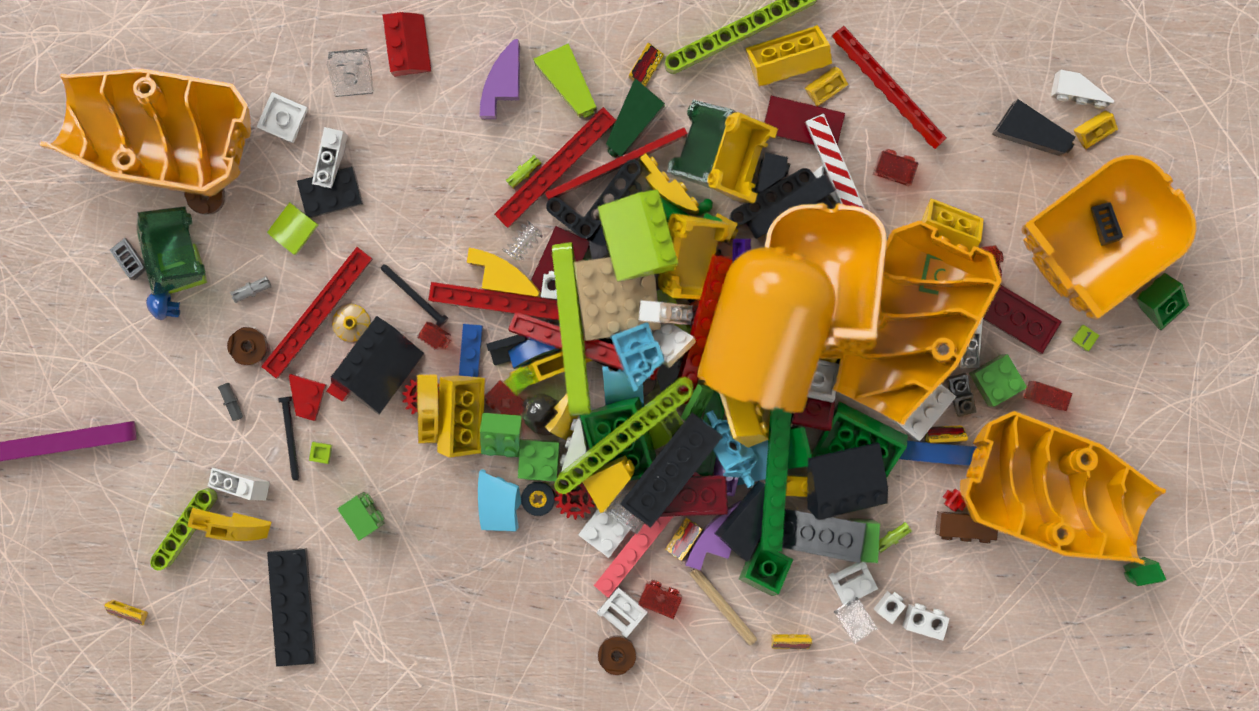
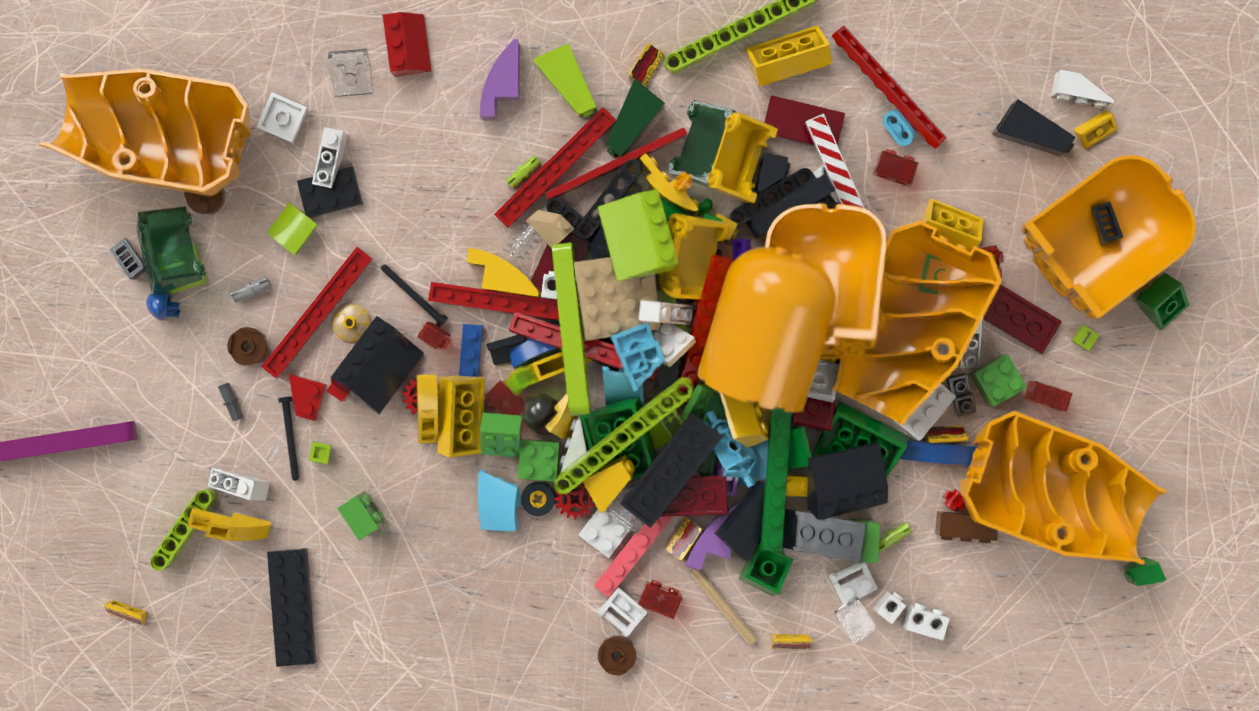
yellow slope [805,67,848,106] -> none
none -> tan slope [526,210,574,248]
none -> light orange plate [674,172,693,192]
none -> medium azure plate [883,110,915,146]

